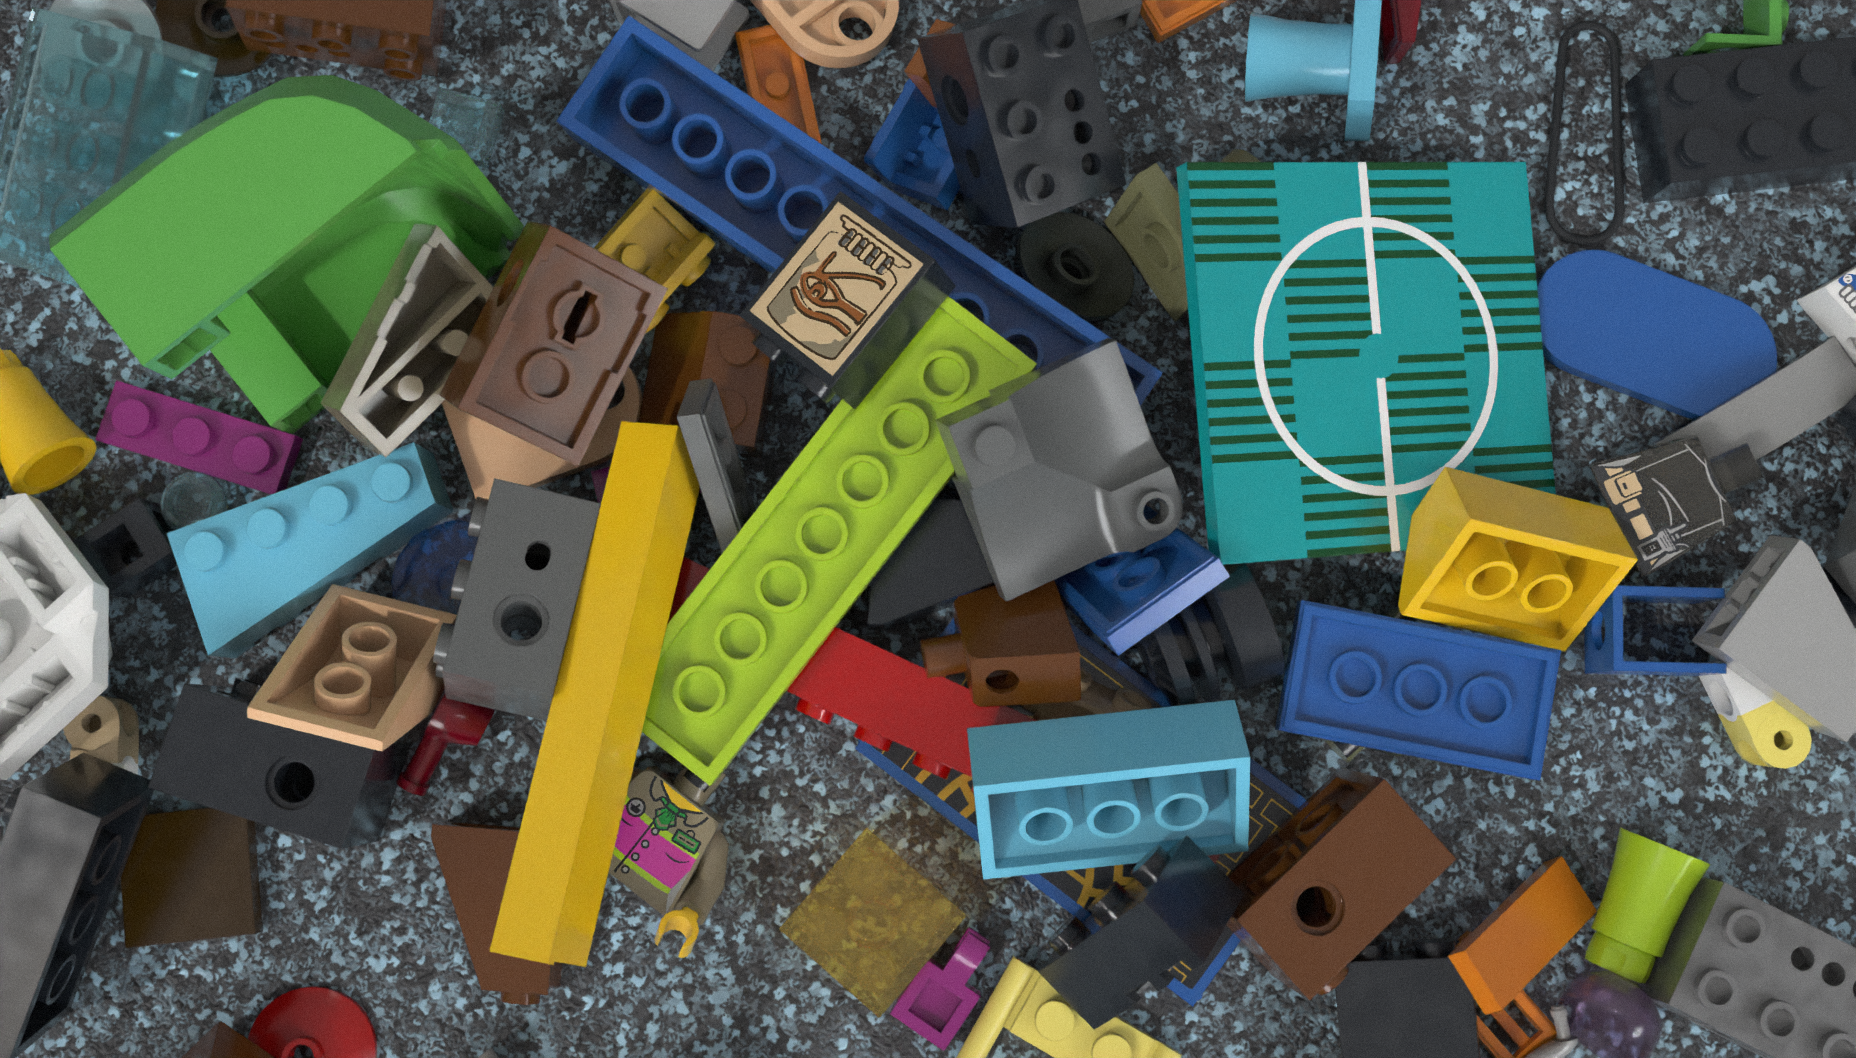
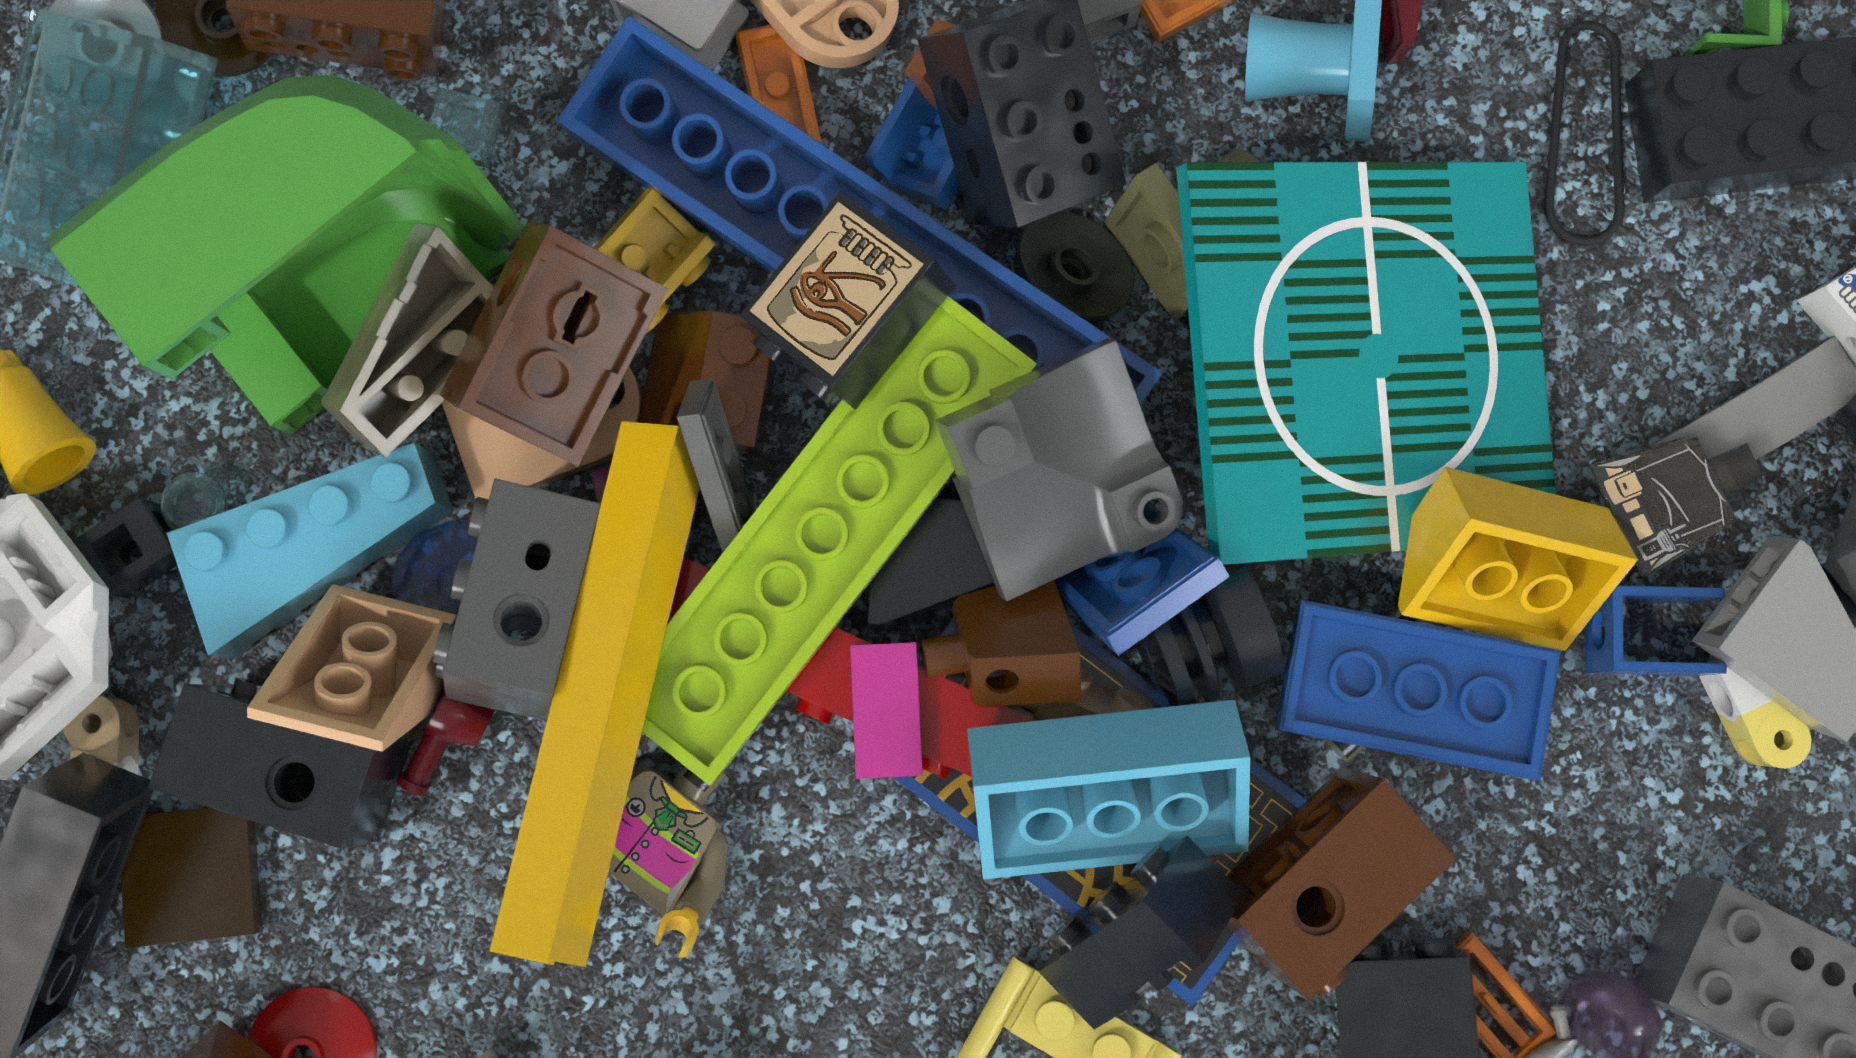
magenta plate [95,380,303,495] -> none
reddish brown slope [431,821,562,1005] -> none
clear yellow brick [779,824,967,1018] -> none
magenta plate [890,927,990,1051] -> none
orange tile [1448,856,1597,1015] -> none
blue tile [1537,250,1777,420] -> none
lime plant [1585,827,1711,984] -> none
none -> dark pink tile [850,642,923,779]

